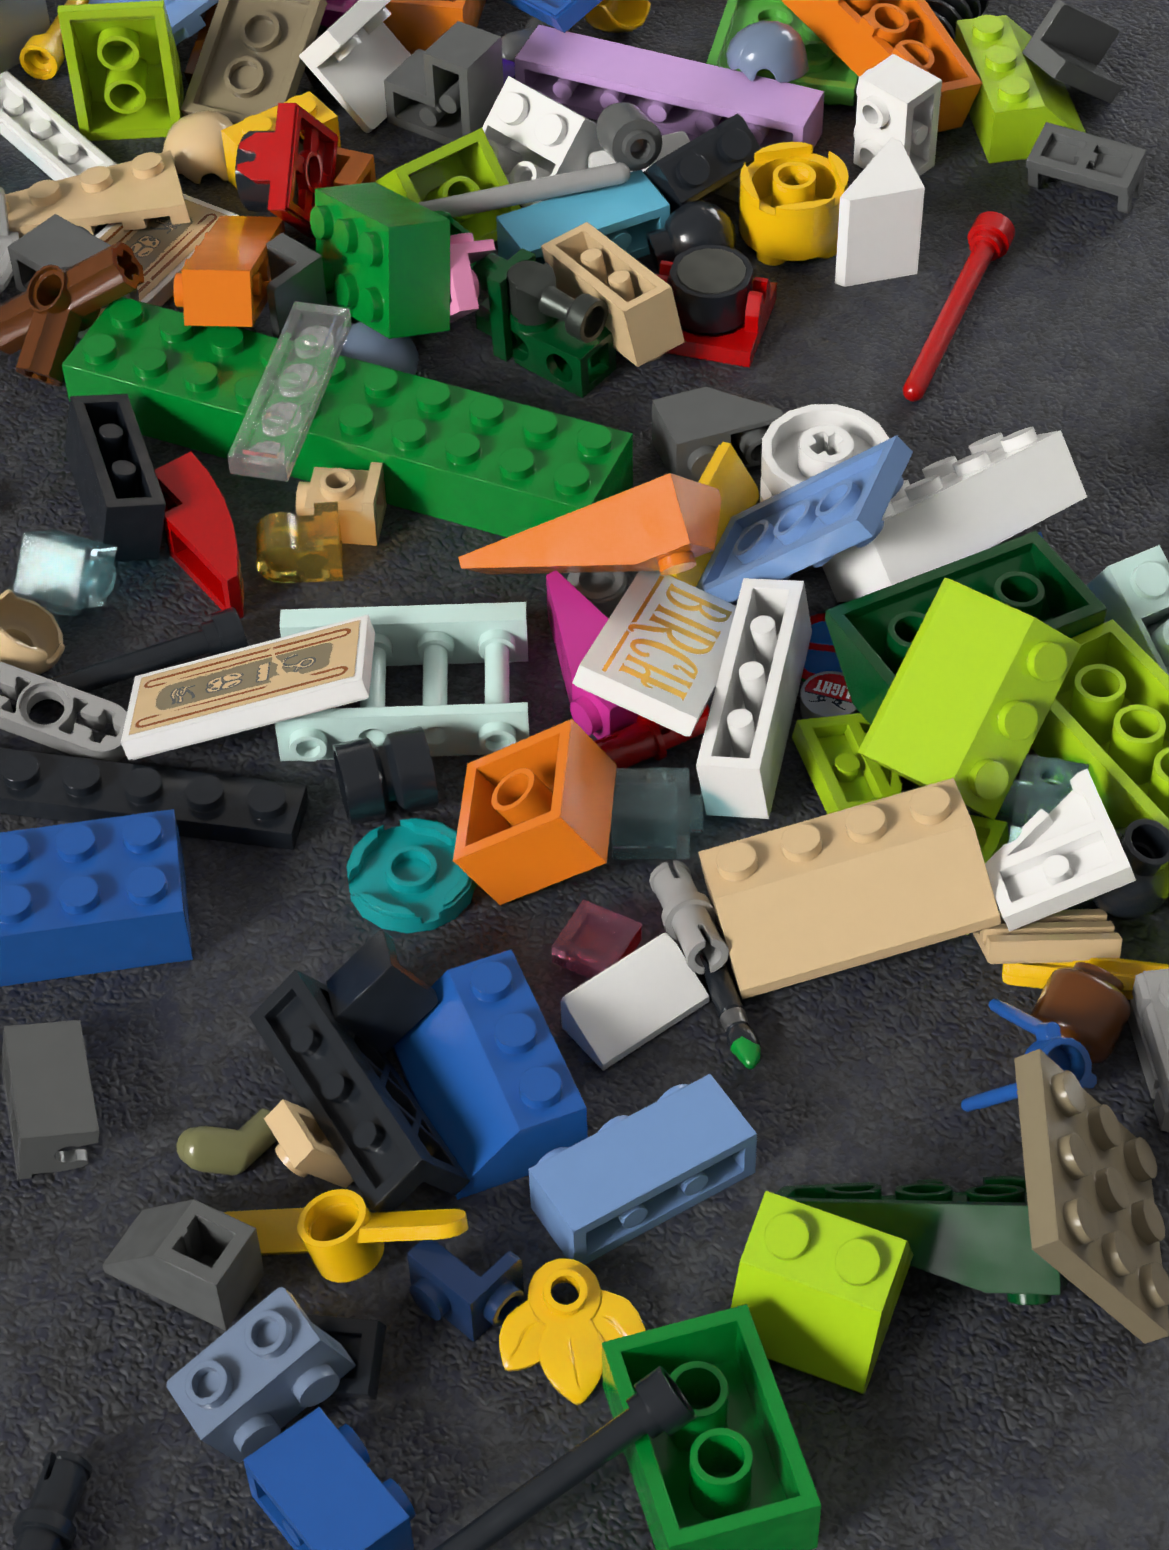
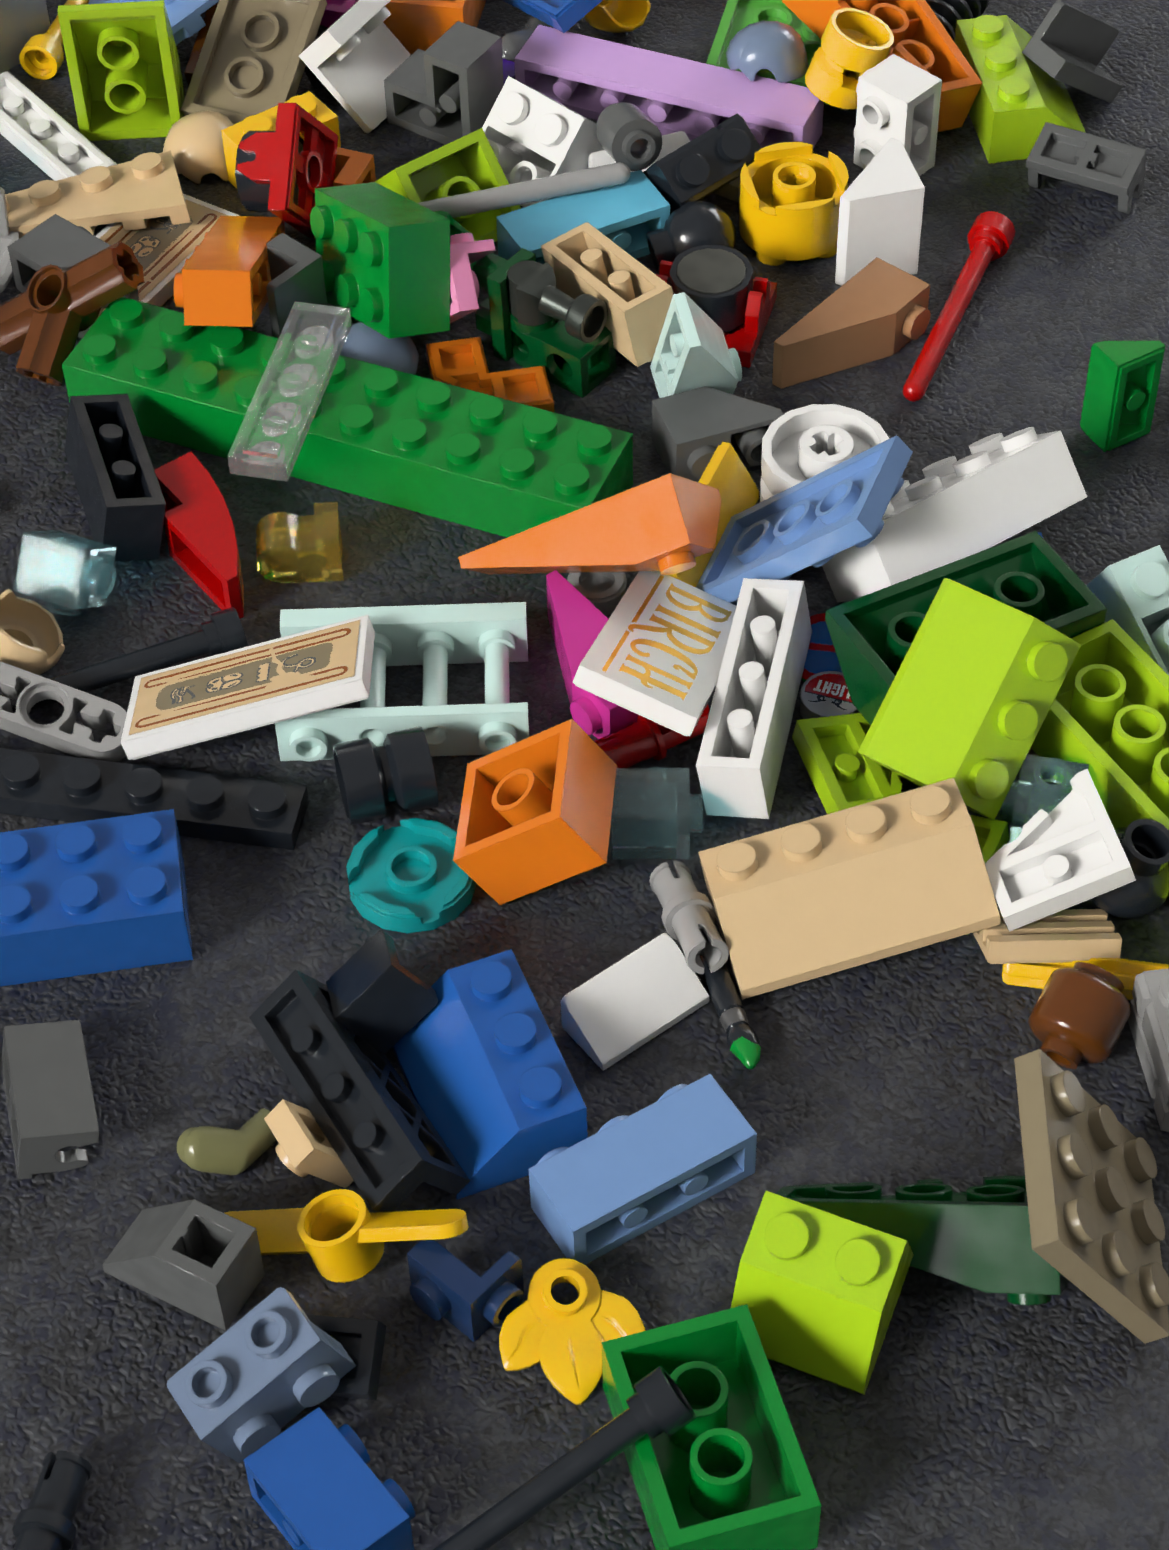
tan brick [296,462,387,546] -> none
clear pink plate [552,899,642,978] -> none
blue plant [961,998,1097,1112] -> none
none -> orange tile [426,337,554,412]
none -> light aqua slope [650,292,742,398]
none -> medium nougat slope [772,257,931,389]
none -> yellow wheel [805,8,894,109]
none -> green slope [1080,341,1165,452]

